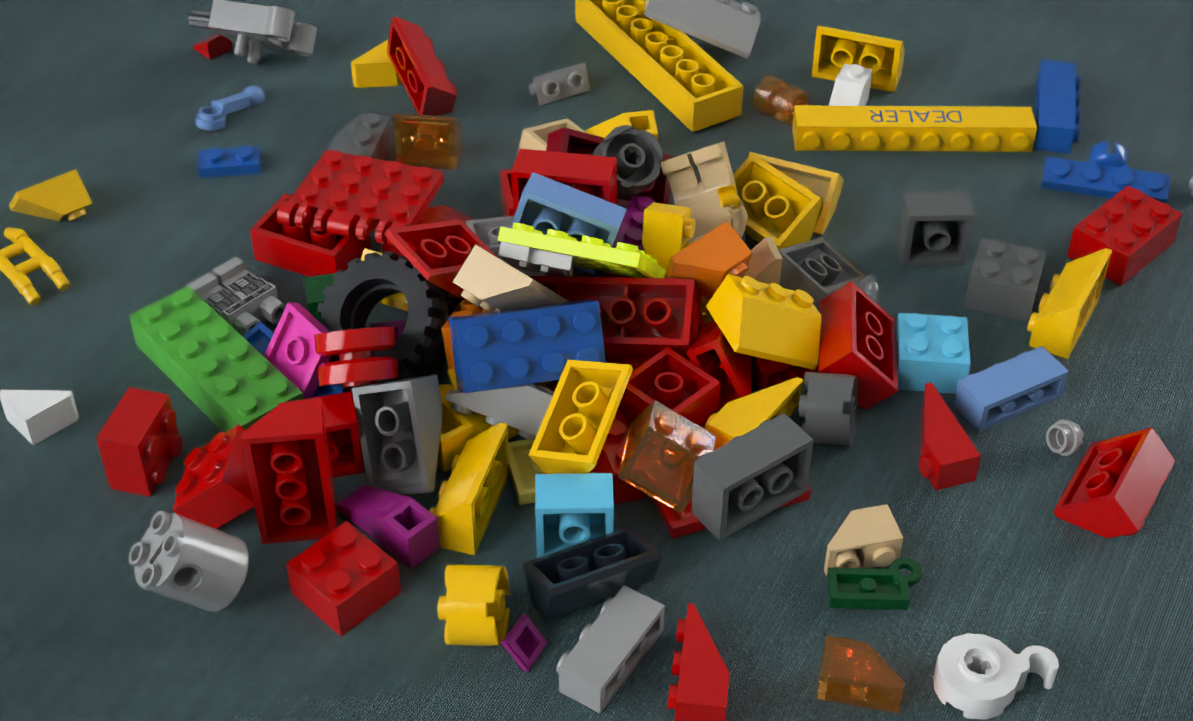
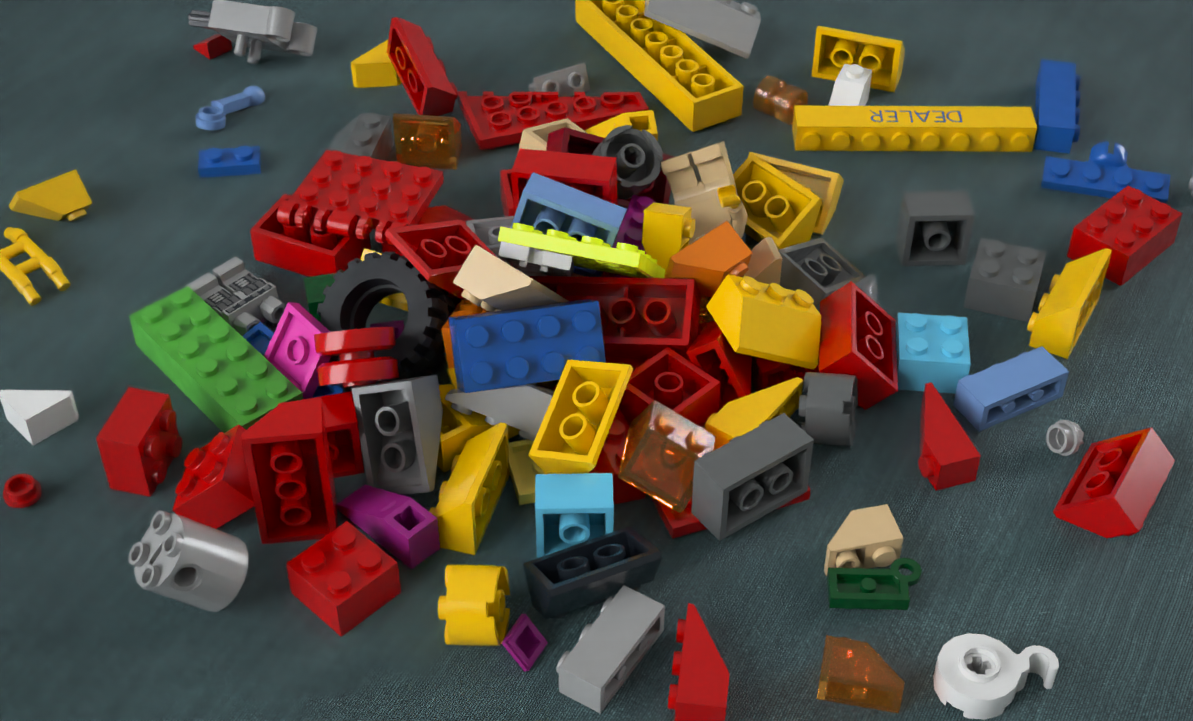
none -> red plate [3,474,42,508]
none -> red wing [457,91,649,150]

